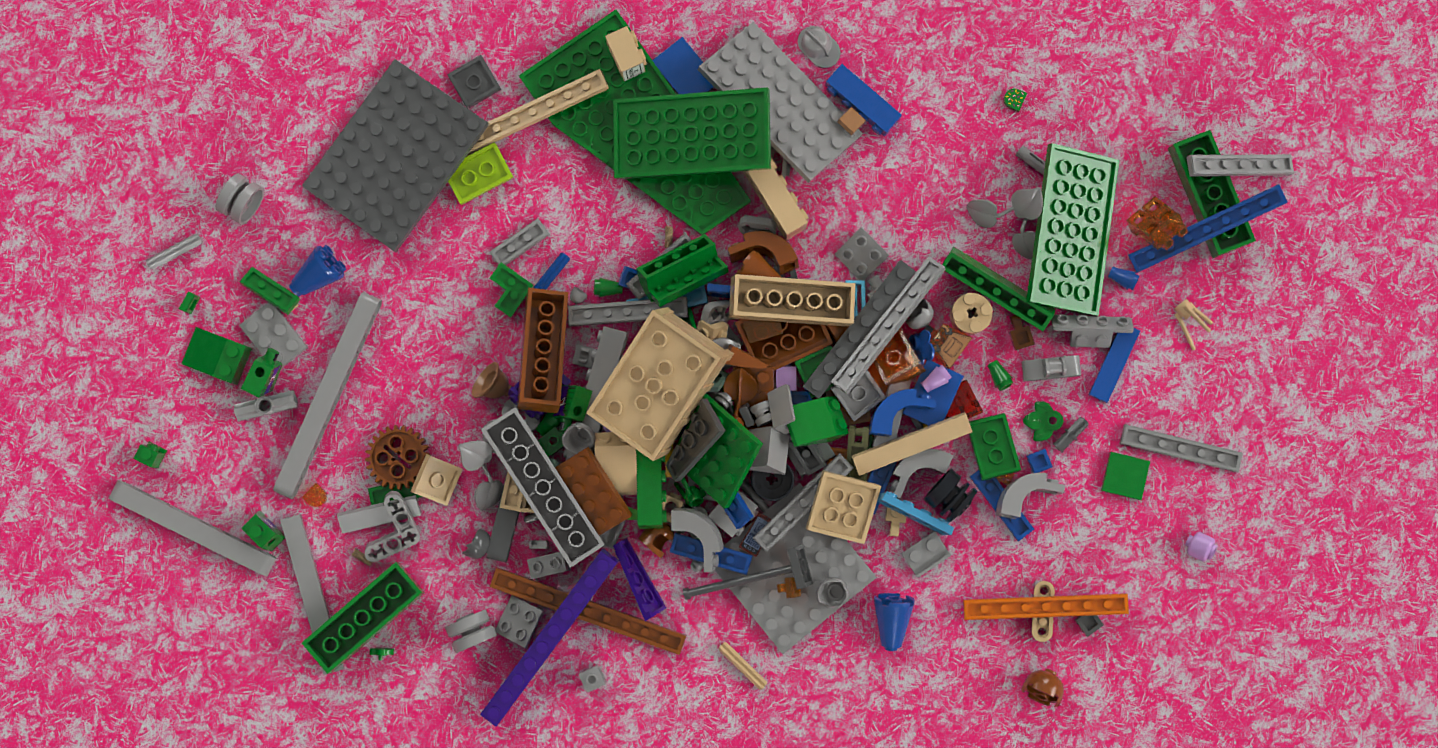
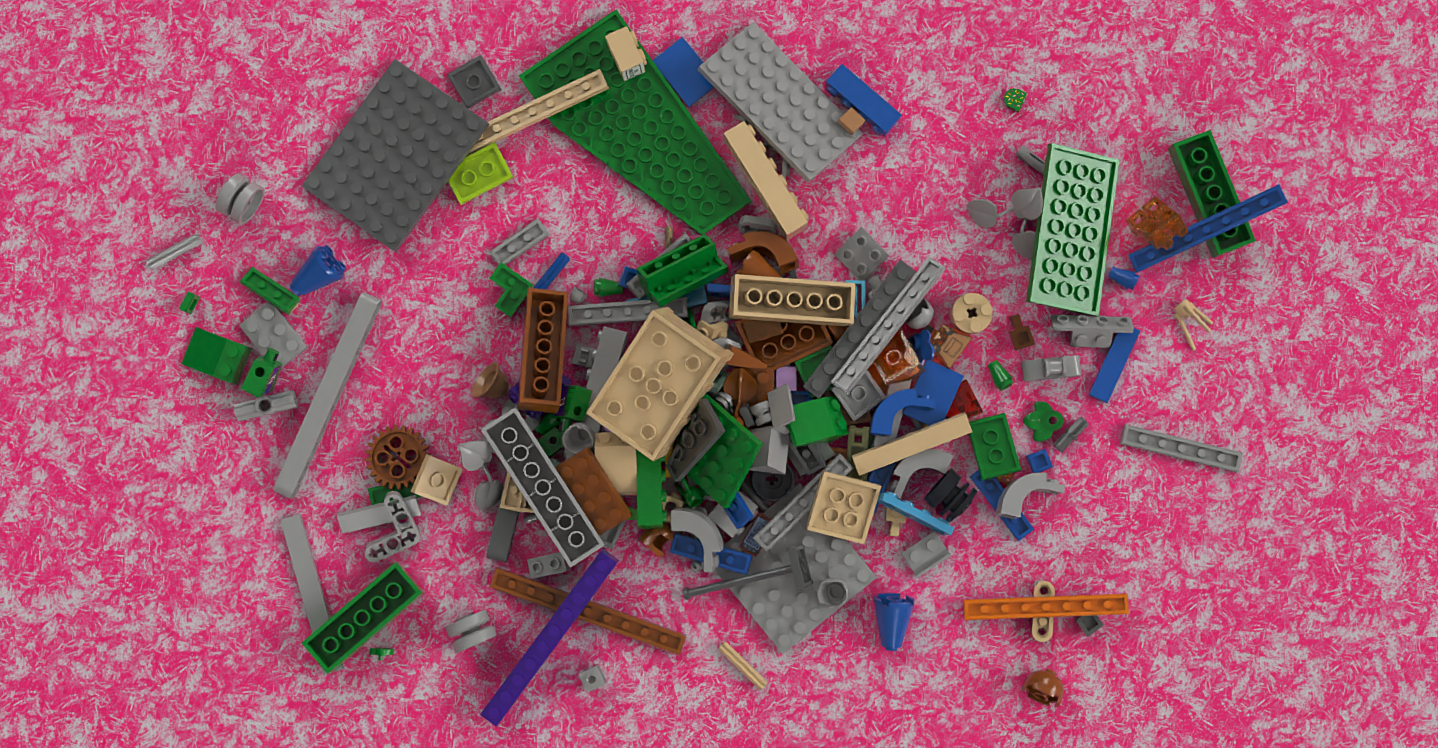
light grey beam [109,480,277,577] -> none
green brick [133,441,168,468] -> none
green torso [242,510,285,551] -> none
clear orange tile [302,483,327,507] -> none
tan piece [348,547,377,567] -> none
dark grey hair [462,529,490,559] -> none
light grey hinge [495,595,543,648] -> none
light grey tile [529,540,549,549] -> none
green plate [613,87,771,179] -> none
dark purple wing [613,538,666,621] -> none
clear orange tile [777,576,801,598] -> none
light grey piece [797,26,841,68] -> none
lavender cone [921,365,952,392] -> none
green brick [942,246,1056,331] -> none
green tile [1101,452,1150,500] -> none
lavender head [1185,532,1218,562] -> none
light grey tile [1186,154,1294,177] -> none

